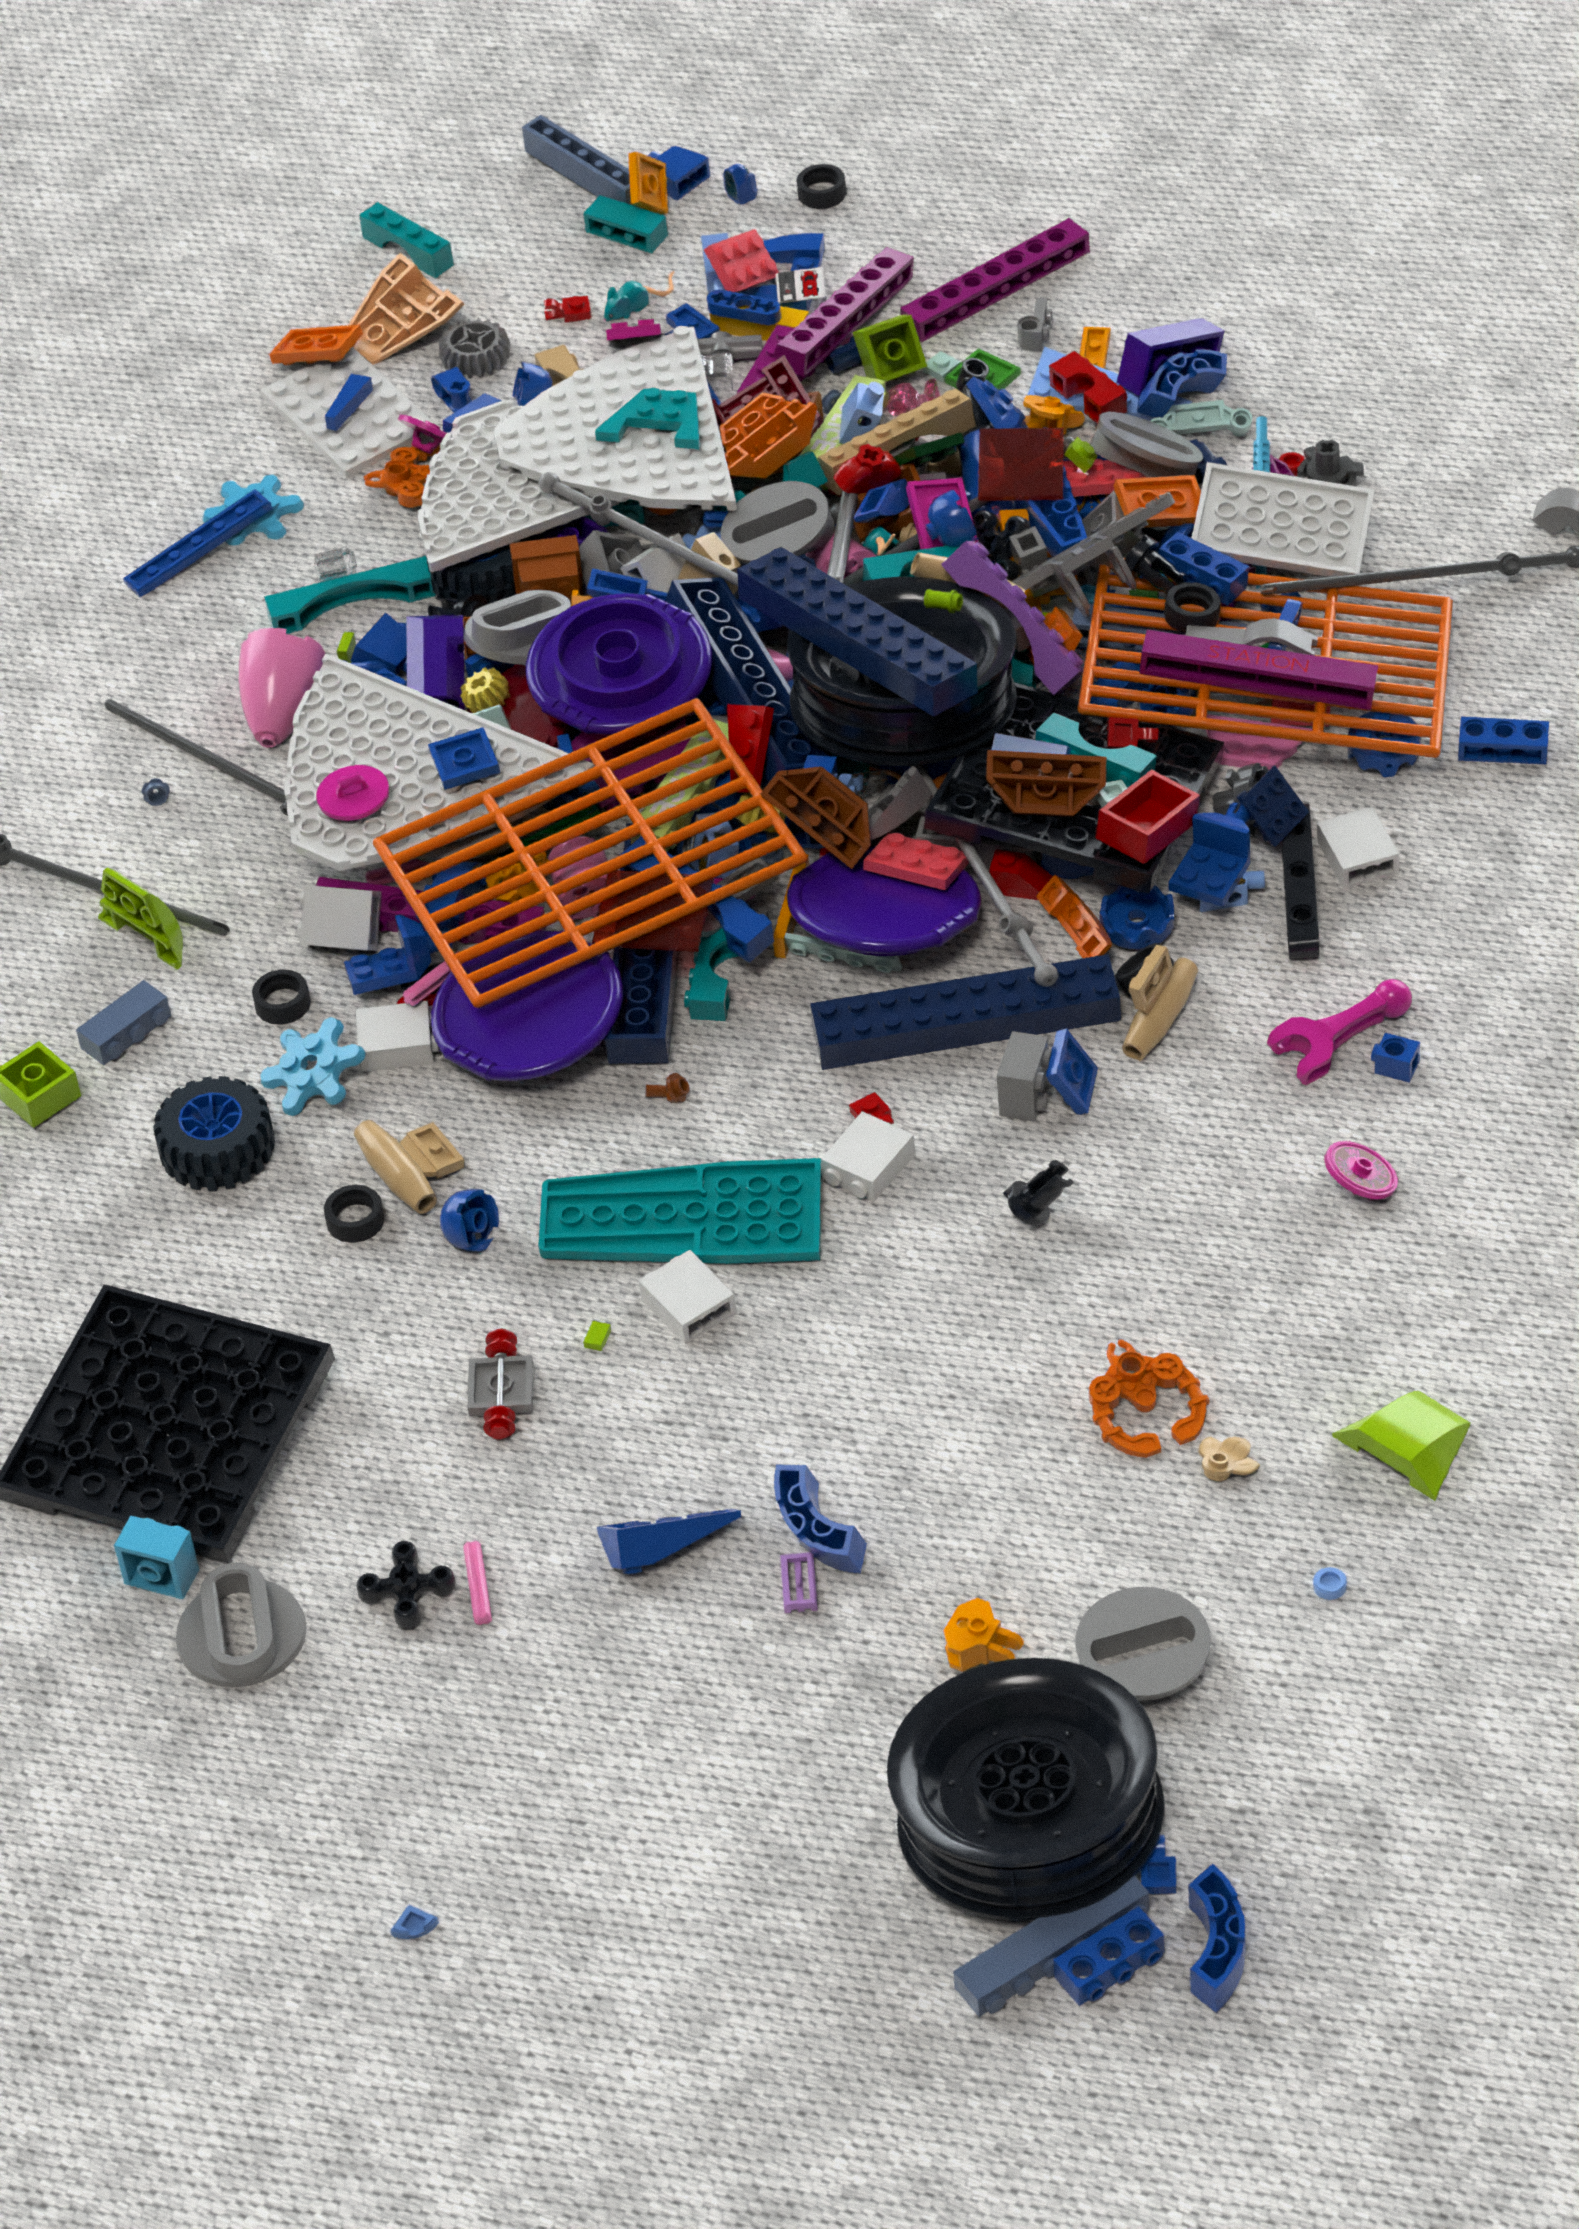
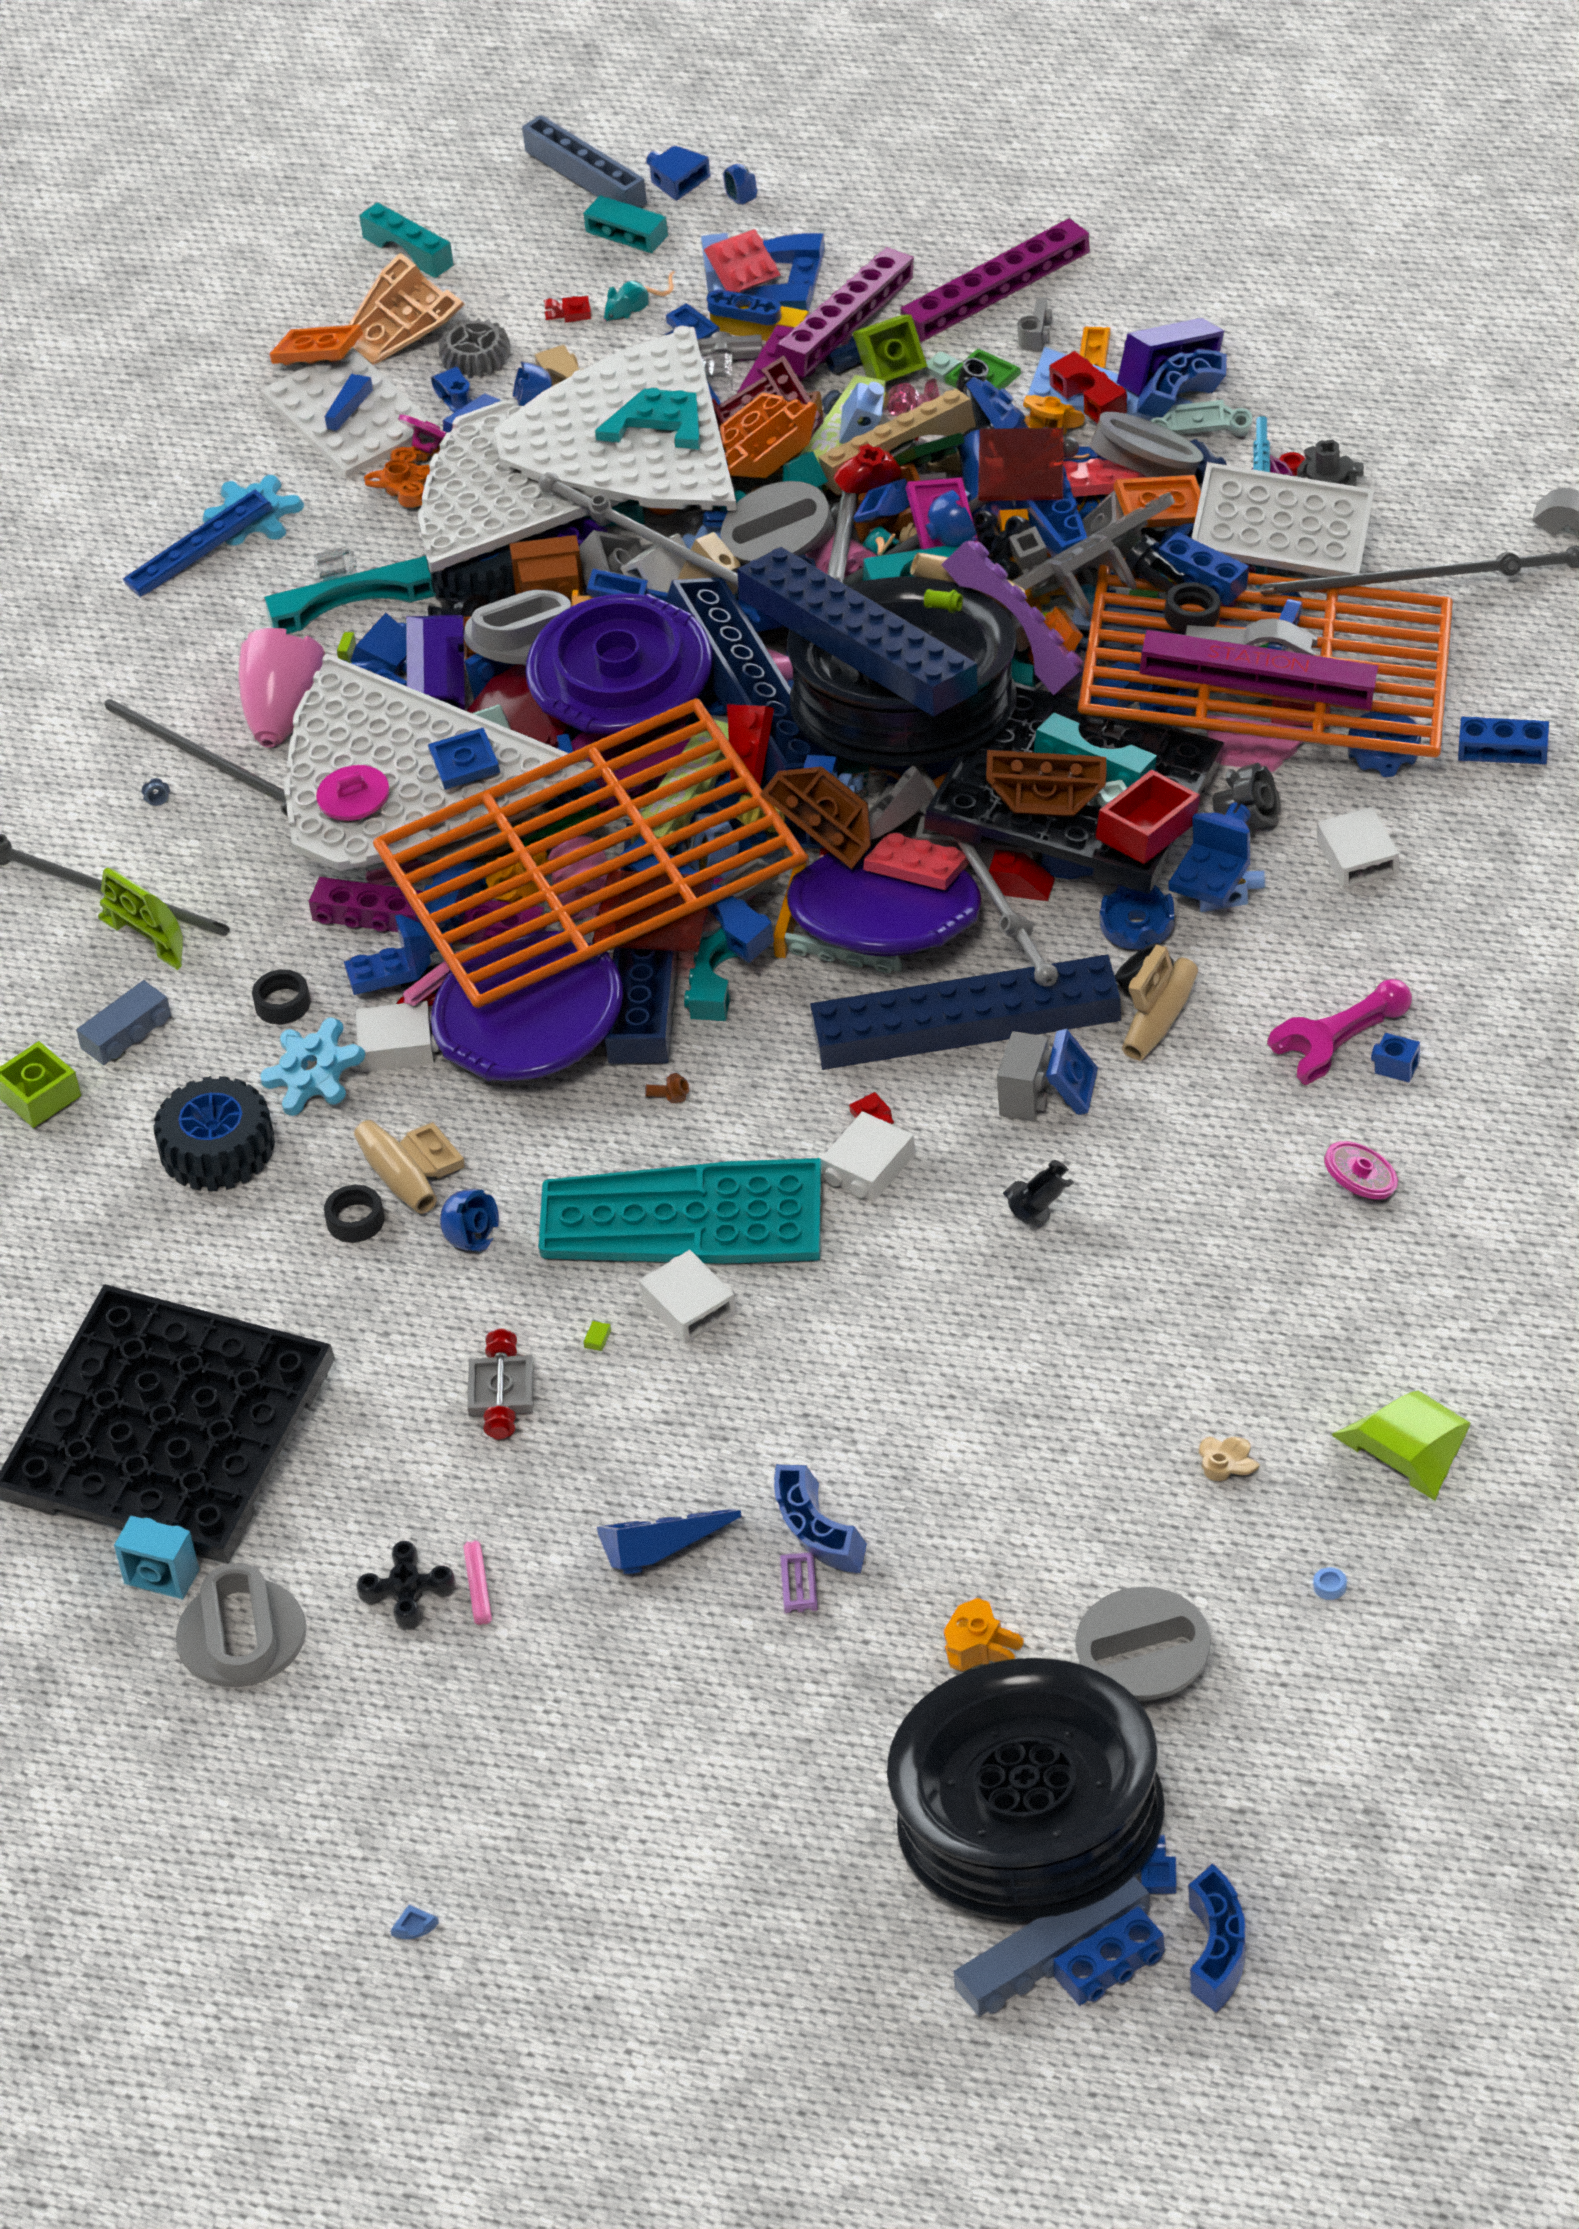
white brick [297,885,382,951] -> none
light yellow gear [460,667,510,713] -> none
dark pink plate [606,319,661,341] -> none
light orange tile [628,151,668,215] -> none
sticker [776,267,825,303] -> none
black tyre [796,164,847,209] -> none
piece [991,733,1071,755] -> none
orange slope [1036,875,1112,958] -> none
lime plate [1064,437,1098,473] -> none
orange piece [1089,1339,1210,1458] -> none
red plate [1107,717,1159,749] -> none
dark blue hinge [1236,765,1309,847] -> none
black beam [1281,803,1320,959] -> none

